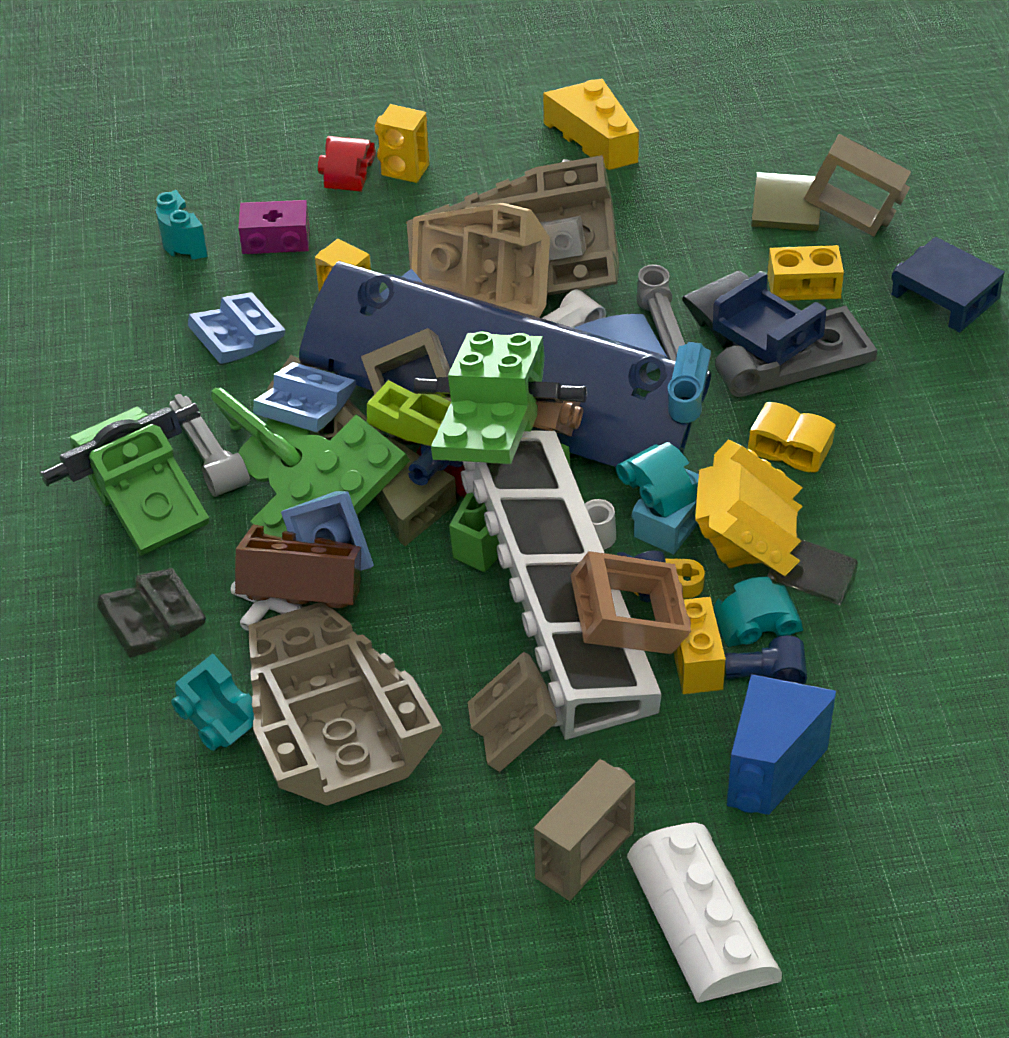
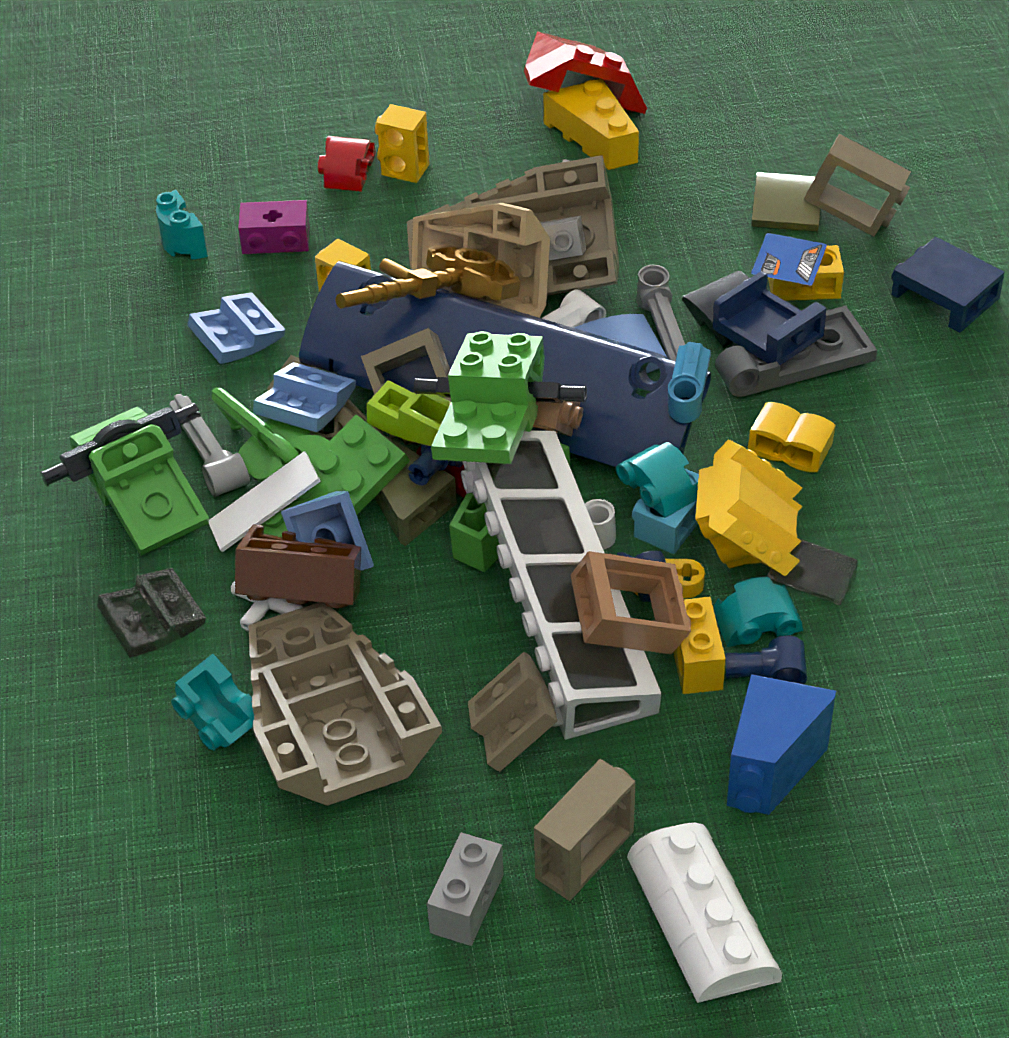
none -> white piece [209,451,321,552]
none -> pearl gold bar [335,246,521,309]
none -> light grey brick [427,832,504,946]
none -> red wedge [524,31,647,114]
none -> sticker [751,233,827,286]

